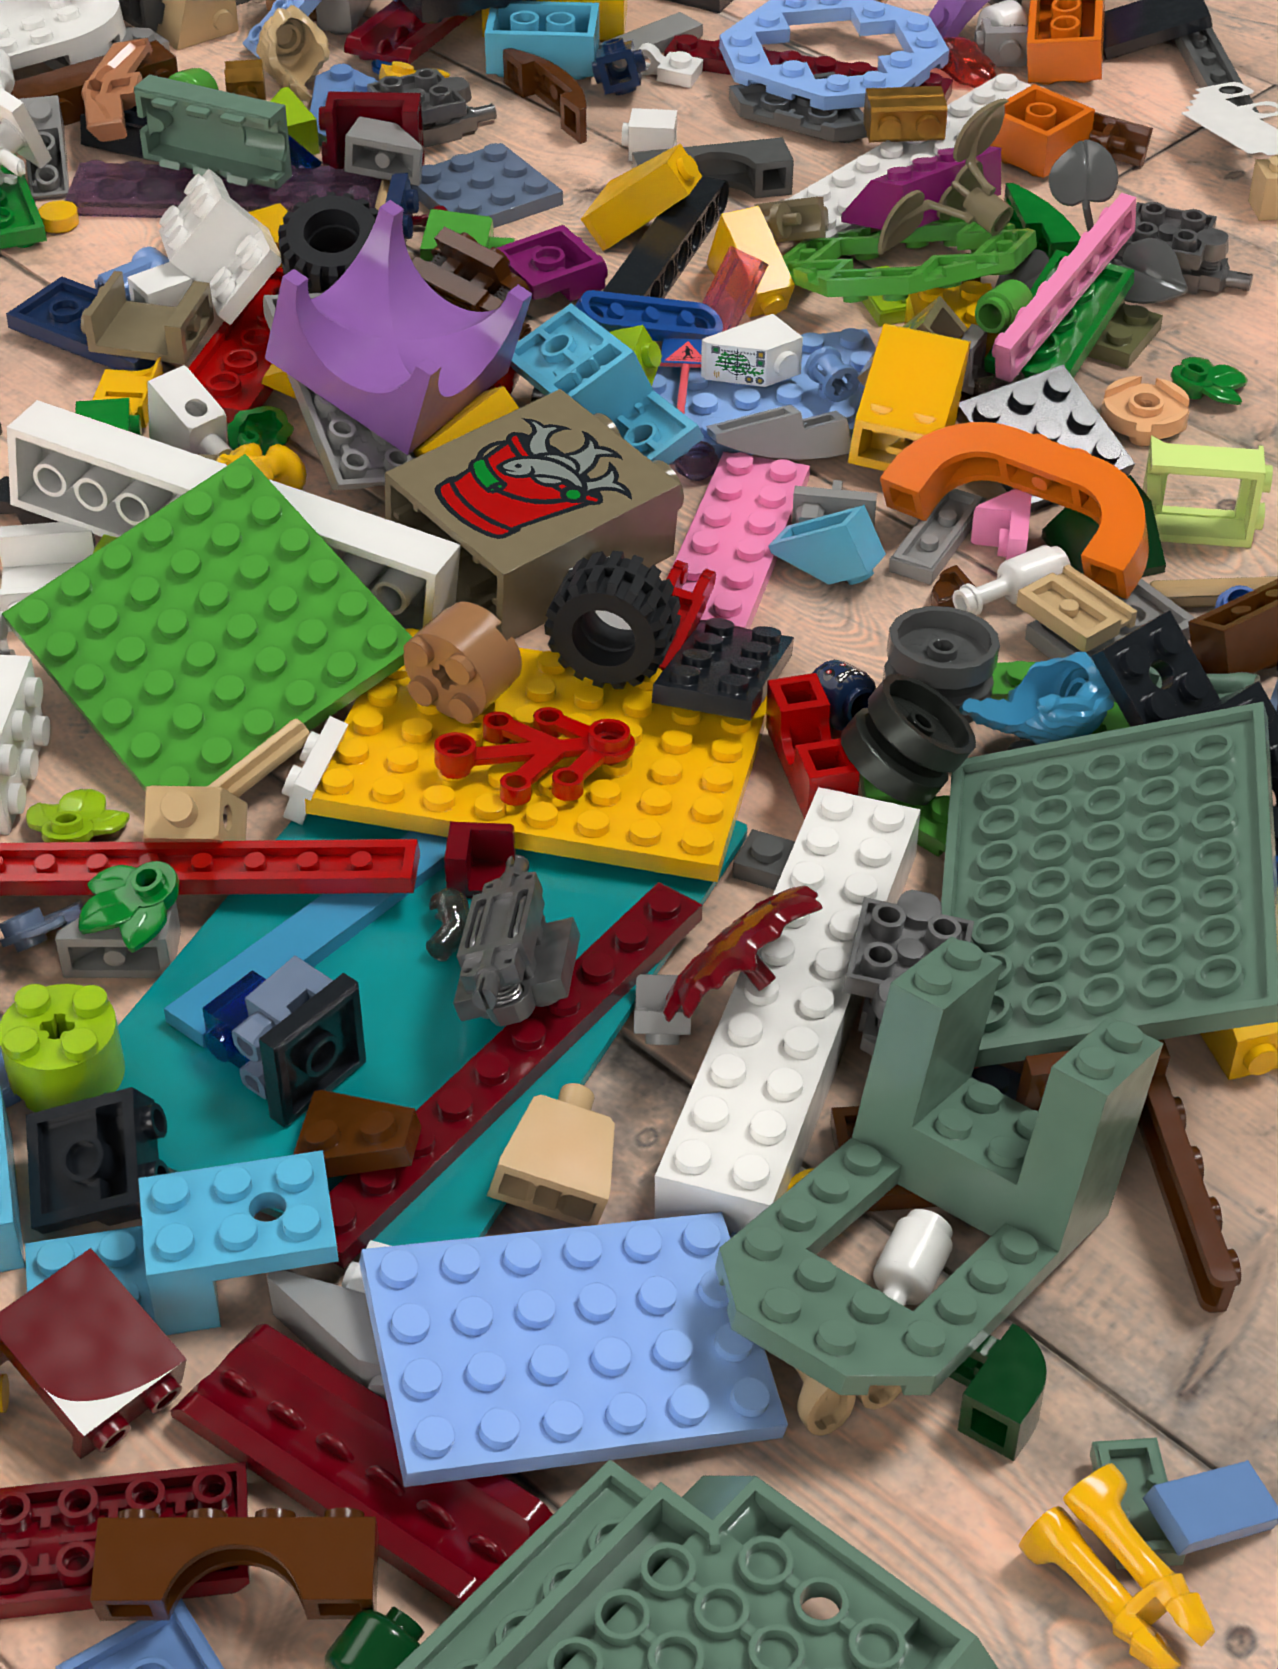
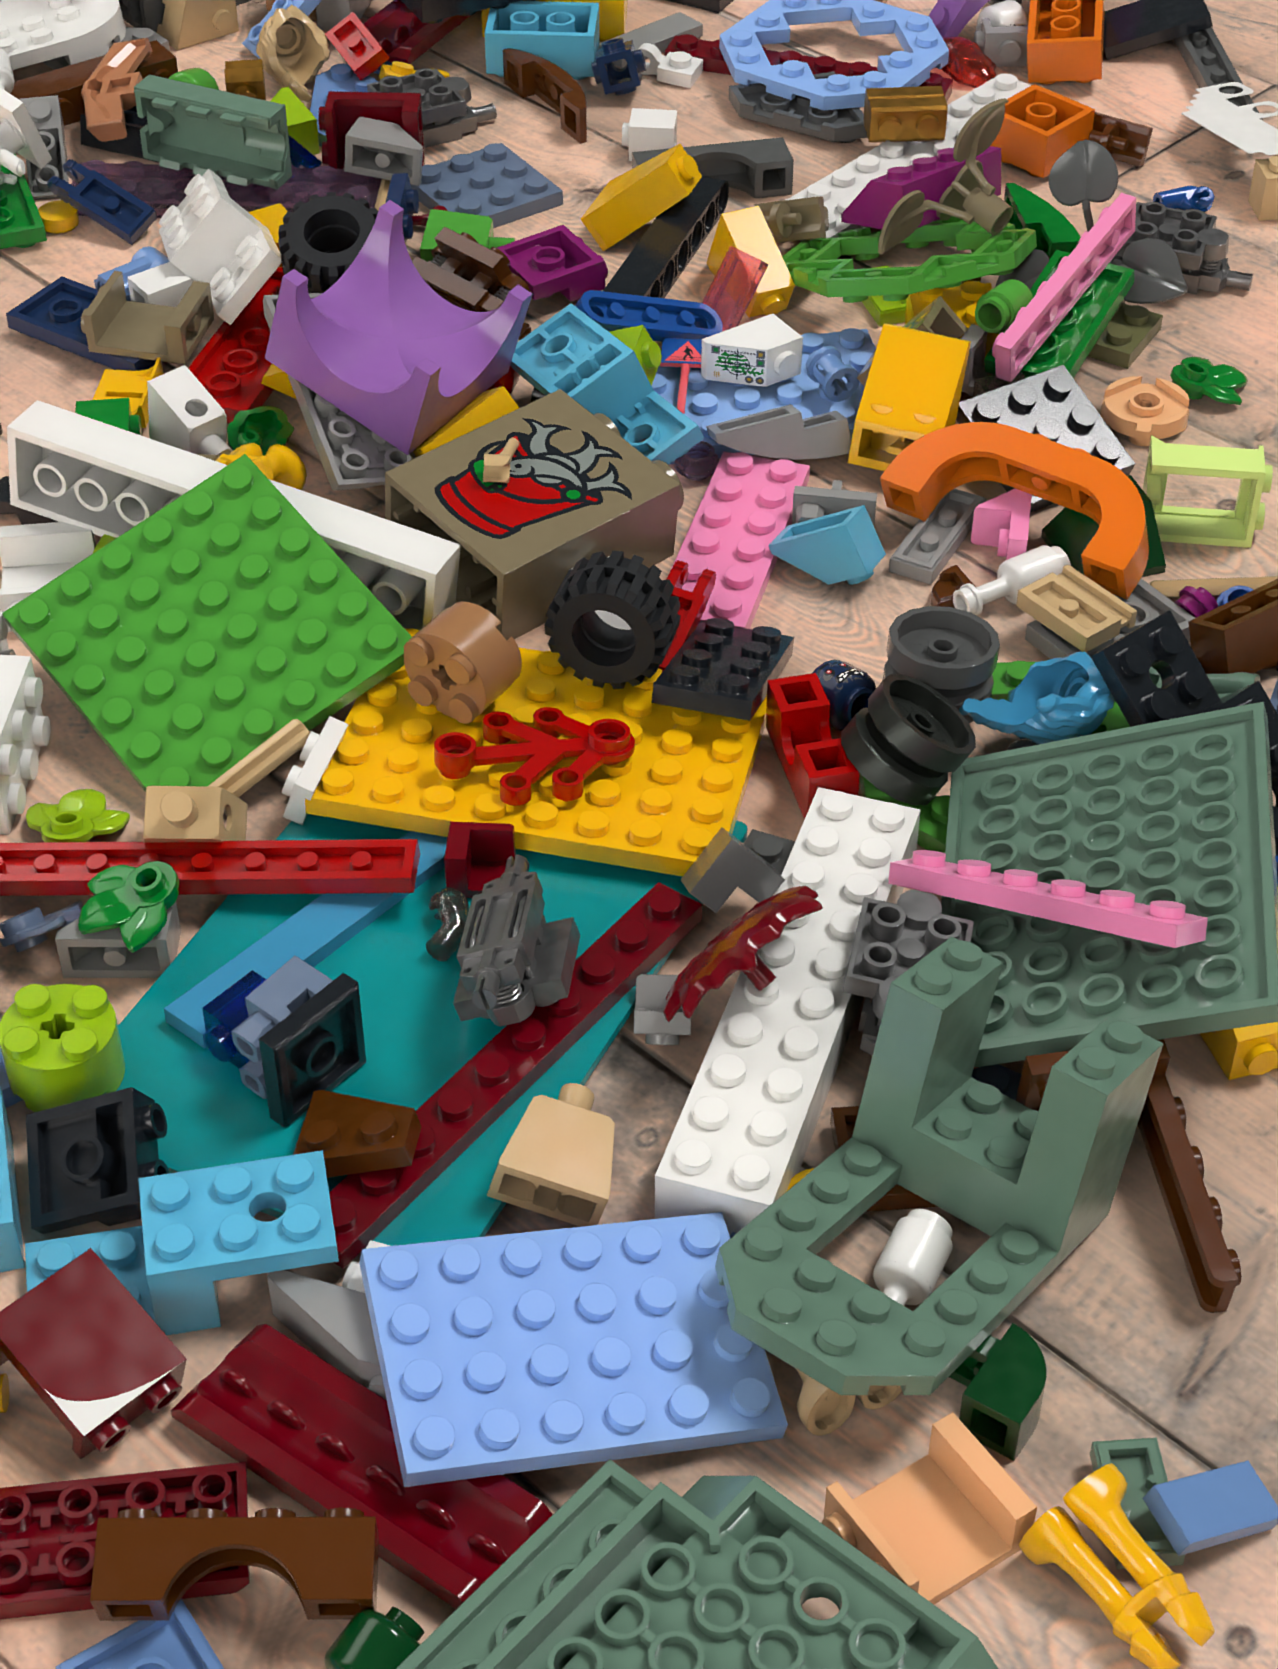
none -> dark blue hinge [47,159,157,245]
none -> plate [325,12,389,81]
none -> tan hand [483,438,519,483]
none -> dark grey piece [681,827,785,913]
none -> light nougat panel [822,1412,1037,1604]
none -> bright pink plate [888,850,1208,948]
none -> blue arm [1153,186,1215,212]
none -> magenta plate [1174,586,1218,618]

